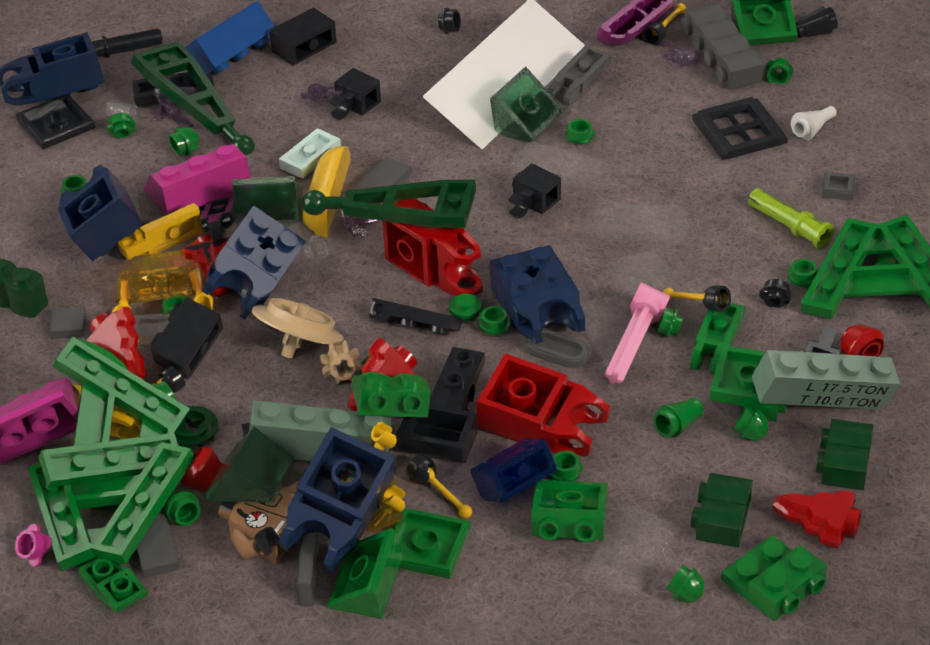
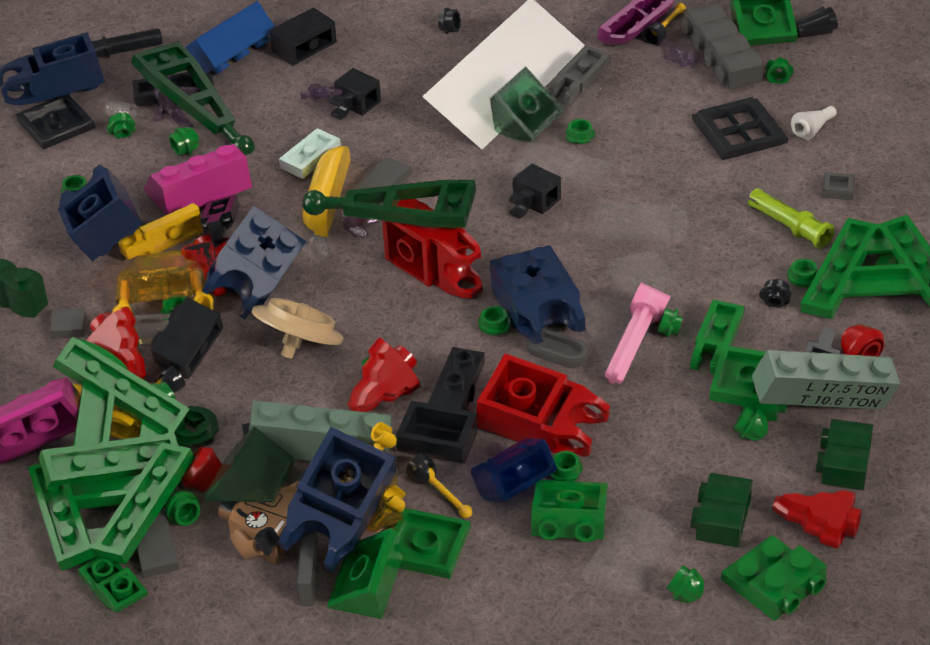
dark pink plate [15,524,51,567] -> none
clear green slope [232,176,303,222] -> none
tan gear [320,340,362,384] -> none
green plate [351,372,431,417] -> none
black hinge [369,298,462,335] -> none
green plate [449,293,482,321] -> none
green cone [653,398,704,437] -> none
black hinge [663,285,731,312] -> none

